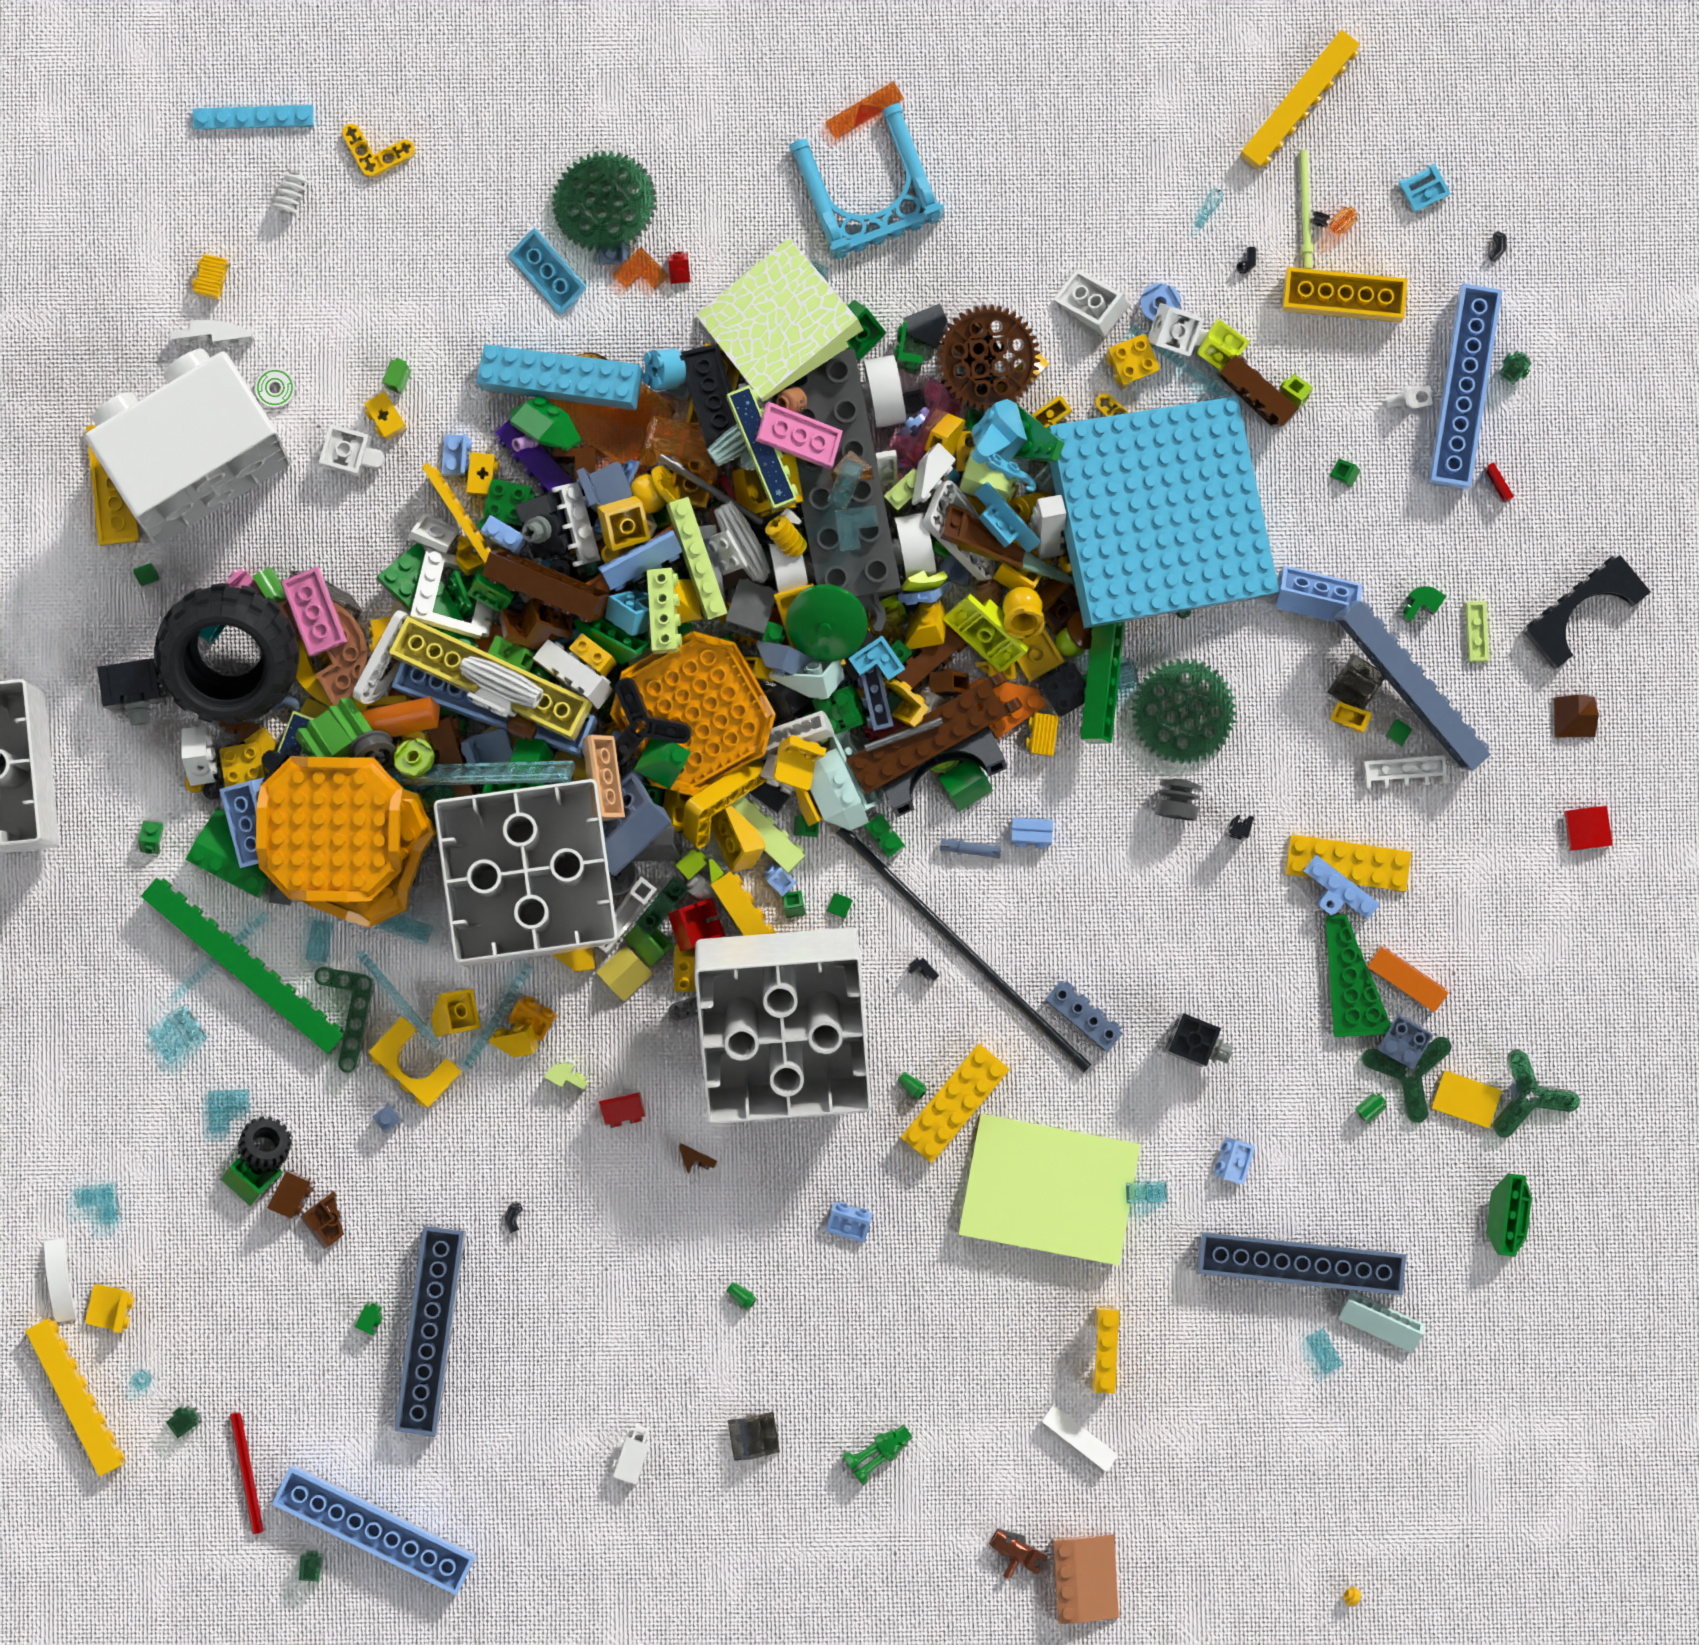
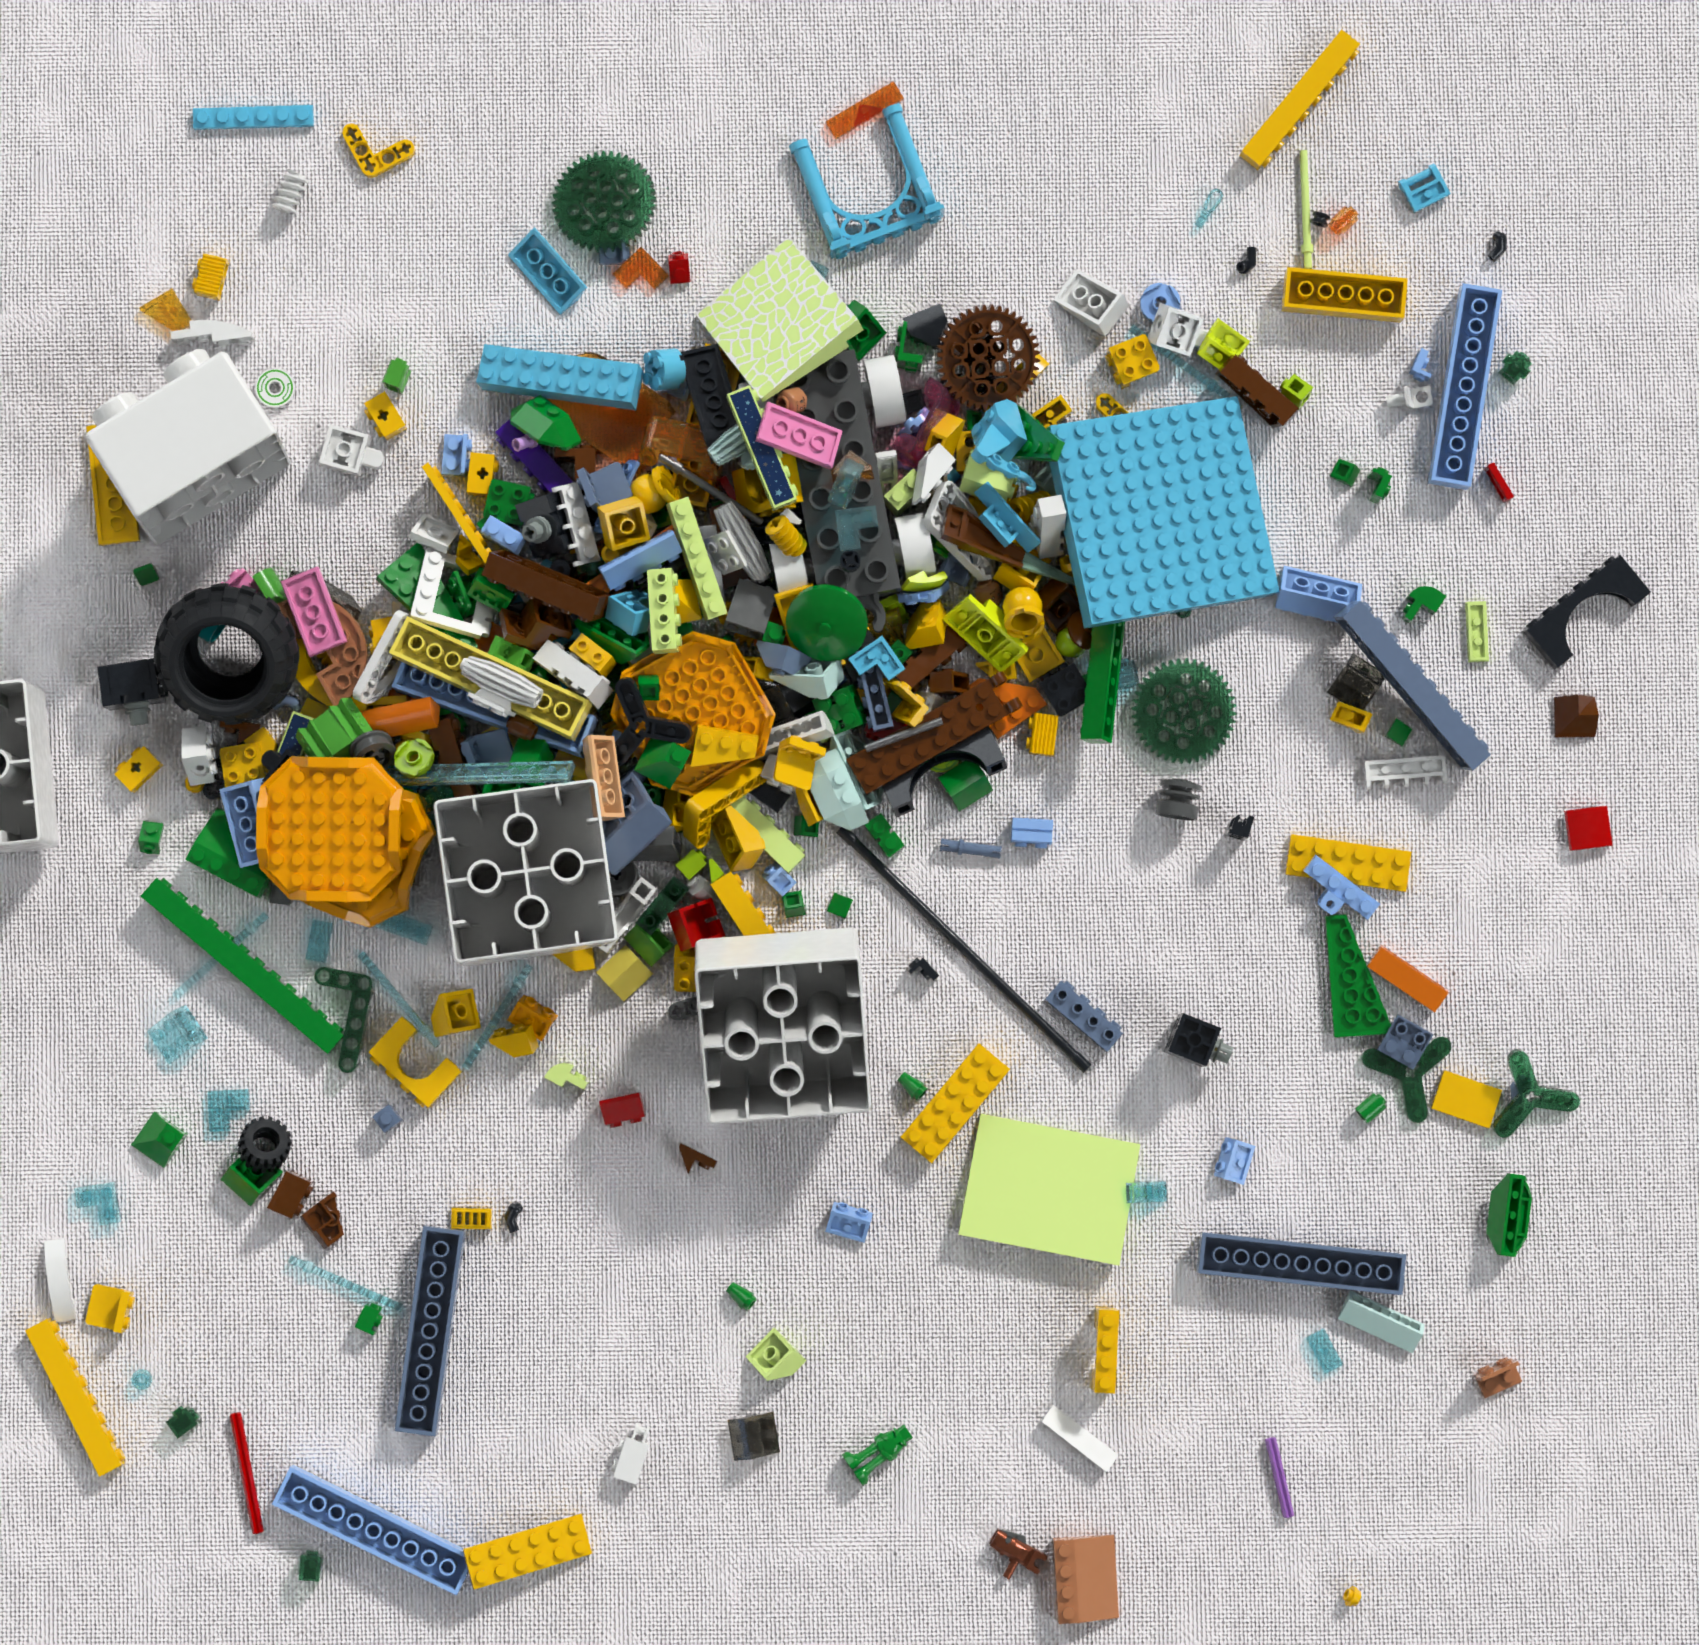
none -> yellow brick [114,746,163,793]
none -> green slope [131,1111,188,1168]
none -> clear yellow wing [139,288,192,331]
none -> clear light blue bar [288,1255,404,1312]
none -> yellow slope [451,1208,493,1229]
none -> yellow plate [462,1513,592,1590]
none -> green slope [638,675,659,701]
none -> yellow wedge [690,724,759,767]
none -> yellowish green slope [745,1328,807,1381]
none -> black wheel [840,550,860,573]
none -> medium lavender axle [1265,1437,1294,1518]
none -> green bracket [1367,467,1392,504]
none -> light blue bracket [1409,348,1432,382]
none -> nougat bracket [1474,1357,1522,1398]

